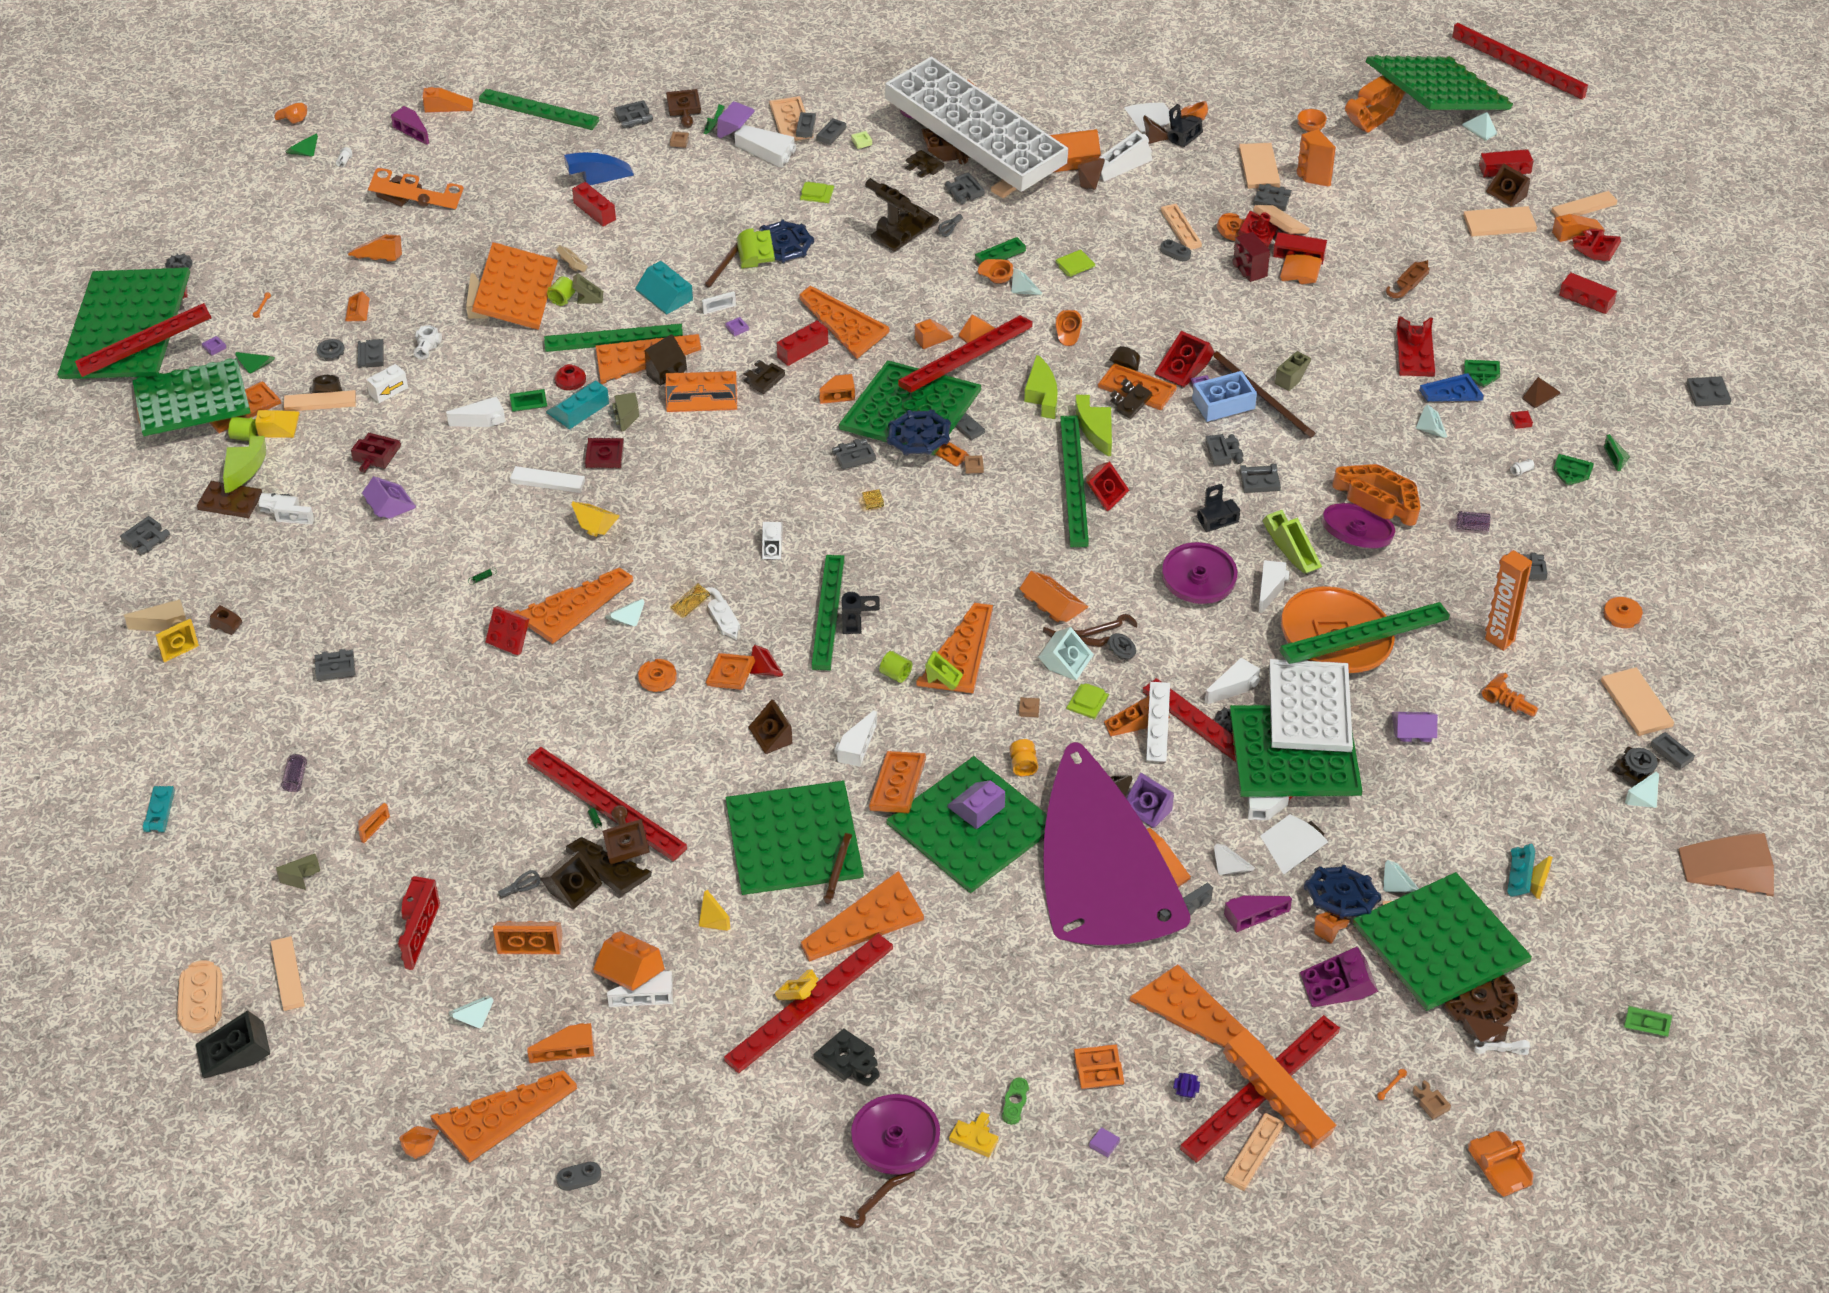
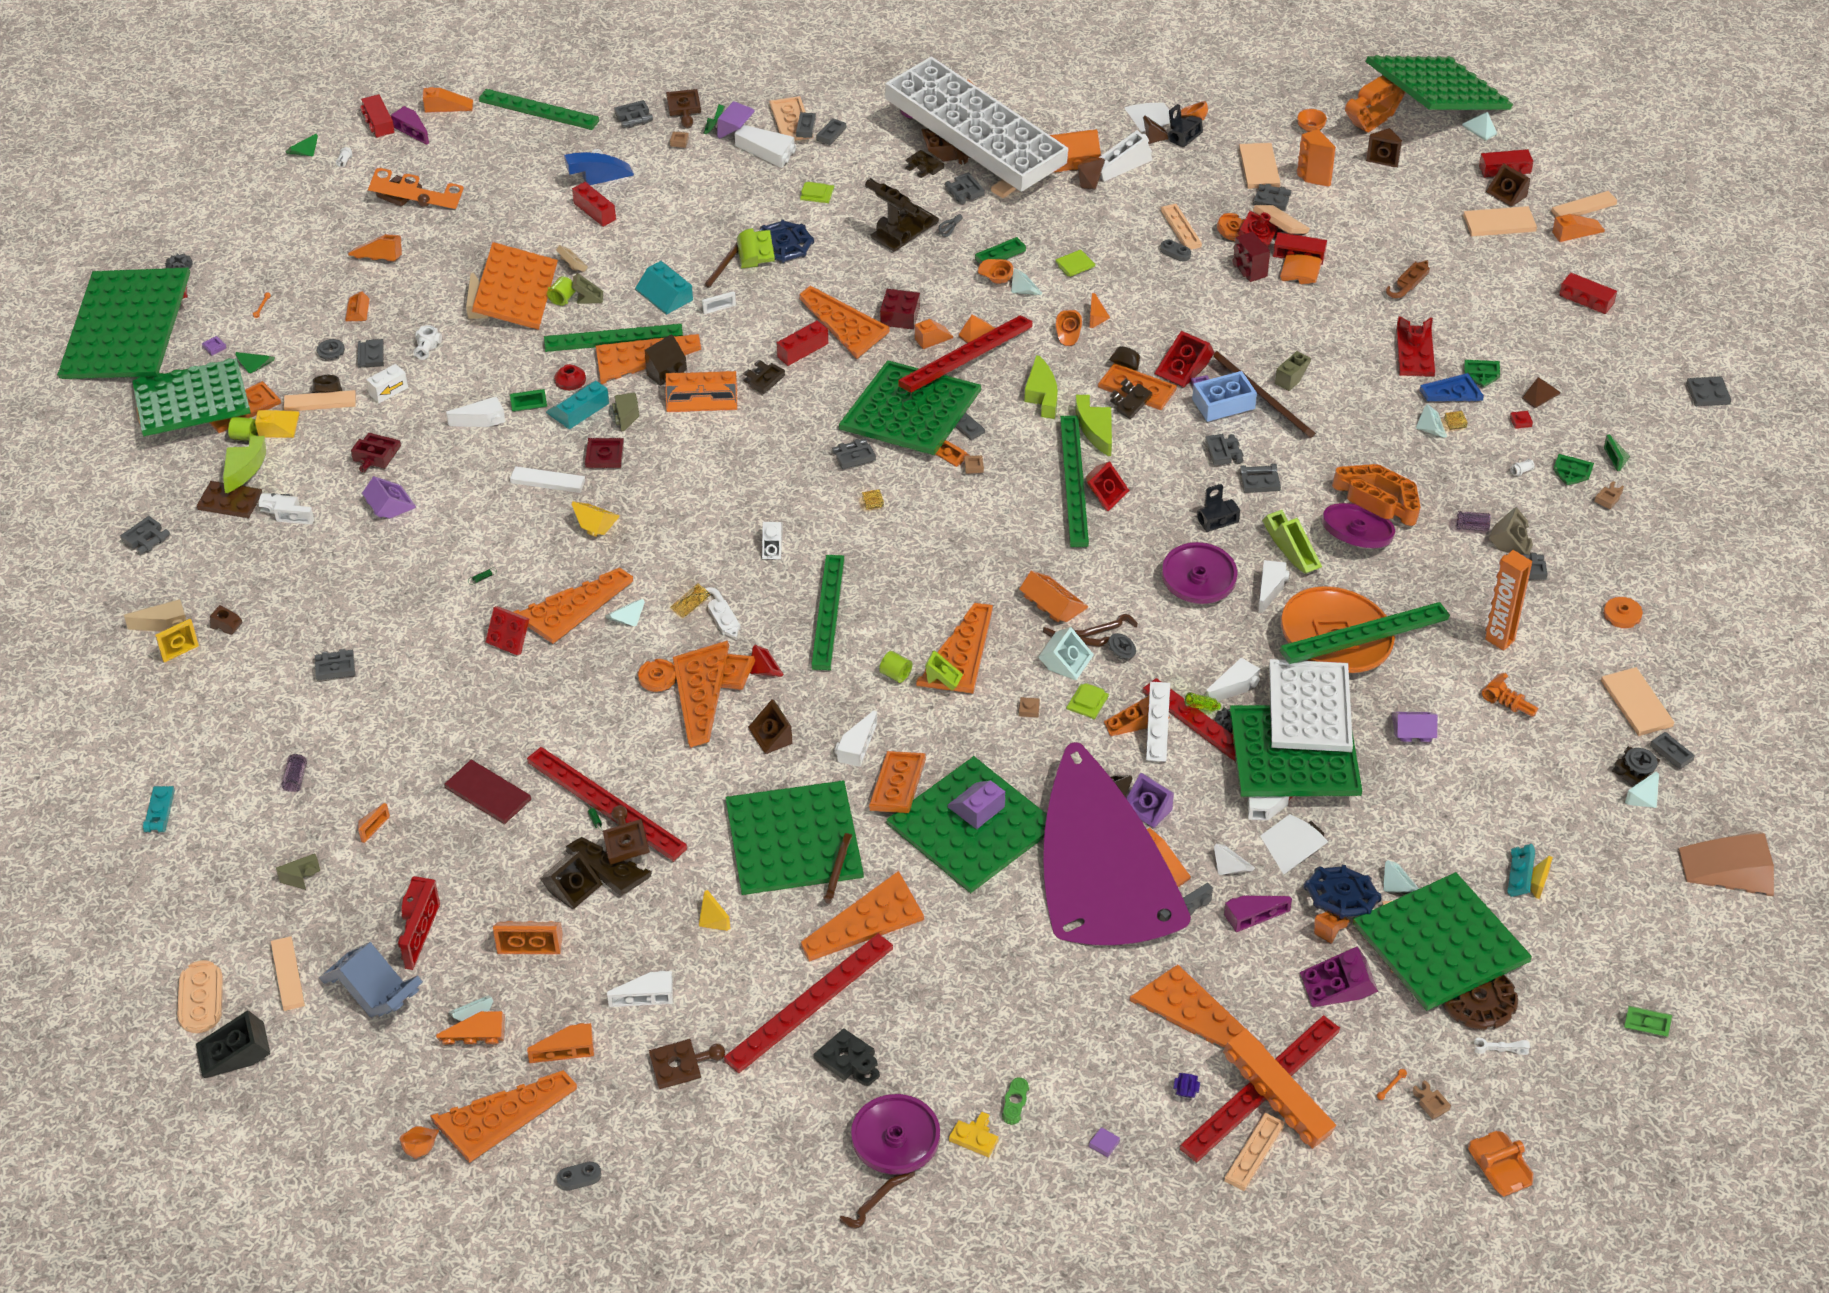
red plate [75,303,212,377] -> none
orange piece [274,103,307,124] -> none
dark grey piece [498,870,541,899] -> none
orange slope [593,931,665,991] -> none
medium lavender tile [725,317,749,337] -> none
yellow hinge [774,969,819,1001] -> none
orange slope [819,374,855,404] -> none
black piece [841,592,880,634] -> none
yellowish green plate [851,131,872,149] -> none
dark blue plate [886,409,951,456] -> none
light orange wheel [1009,739,1038,776] -> none
orange slope [1074,1044,1124,1089] -> none
red plate [1452,22,1588,99] -> none
reddish brown slope [1463,1014,1509,1042] -> none
red plate [1572,229,1621,261] -> none
none -> sand blue bracket [319,942,423,1017]
none -> red brick [360,94,395,138]
none -> orange slope [436,1011,505,1045]
none -> dark red tile [444,759,531,825]
none -> reddish brown plate [648,1039,726,1089]
none -> orange wing [673,640,730,748]
none -> dark red brick [880,289,920,330]
none -> orange slope [1090,293,1110,328]
none -> clear neon green cylinder [1184,692,1221,712]
none -> reddish brown slope [1366,128,1402,168]
none -> clear yellow plate [1444,411,1468,430]
none -> dark tan slope [1489,507,1533,554]
none -> medium nougat plate [1594,481,1624,510]

